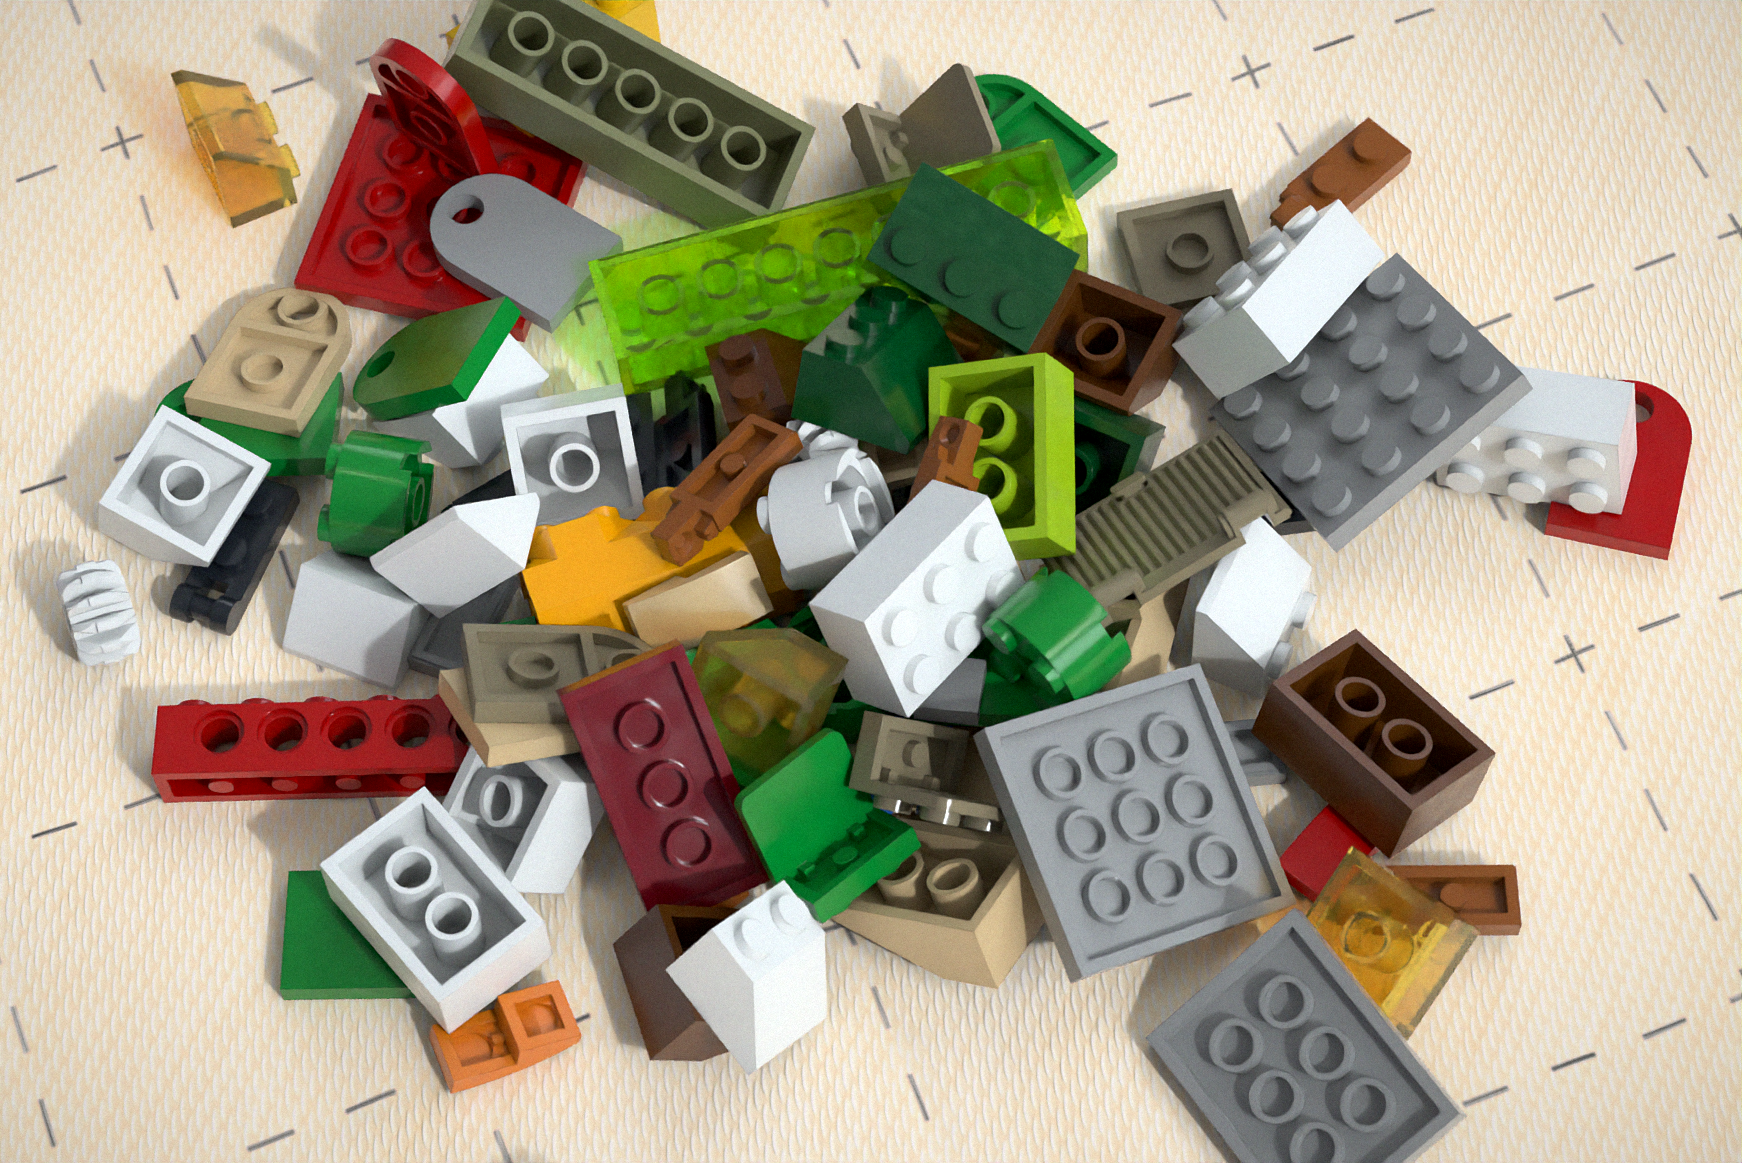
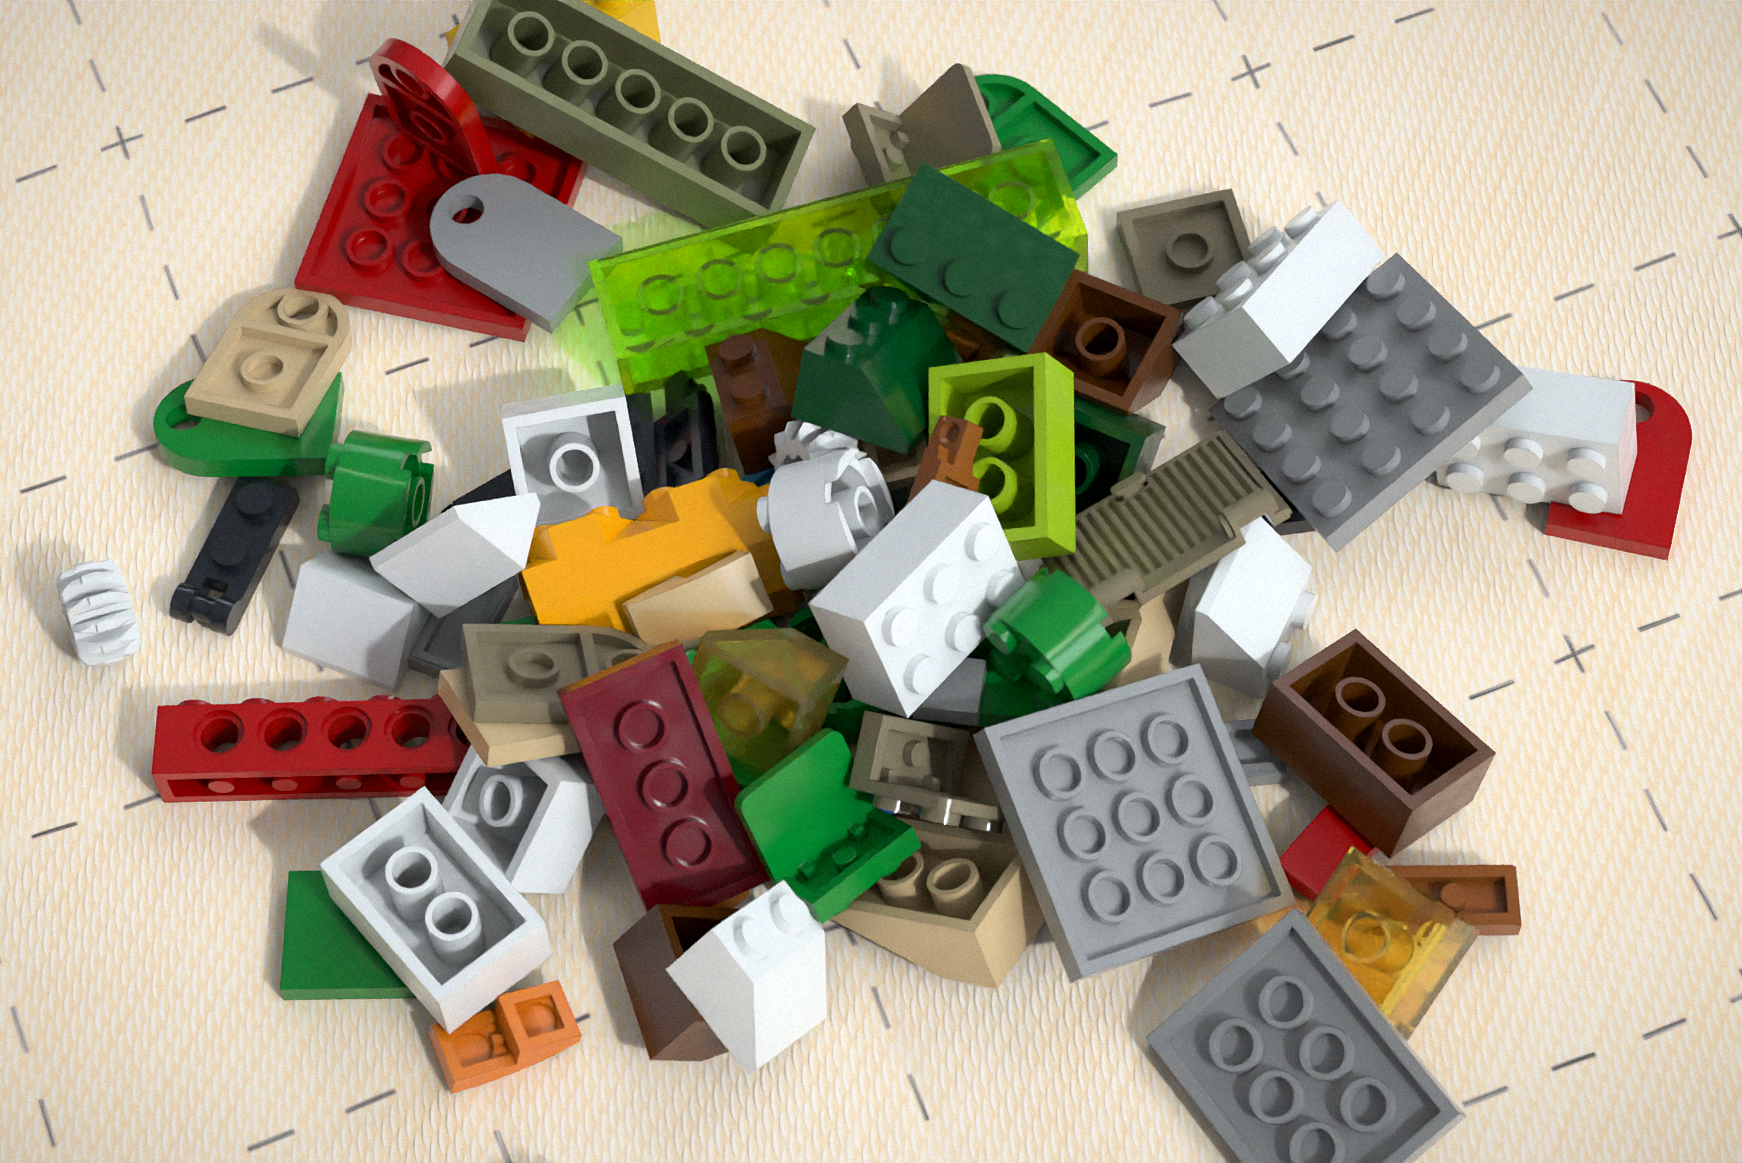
white slope [98,404,271,567] -> none
clear yellow slope [170,69,301,229] -> none
green tile [352,296,522,421] -> none
white slope [372,333,549,469] -> none
dark orange hinge [650,414,804,567] -> none
dark orange hinge [1269,117,1412,231] -> none

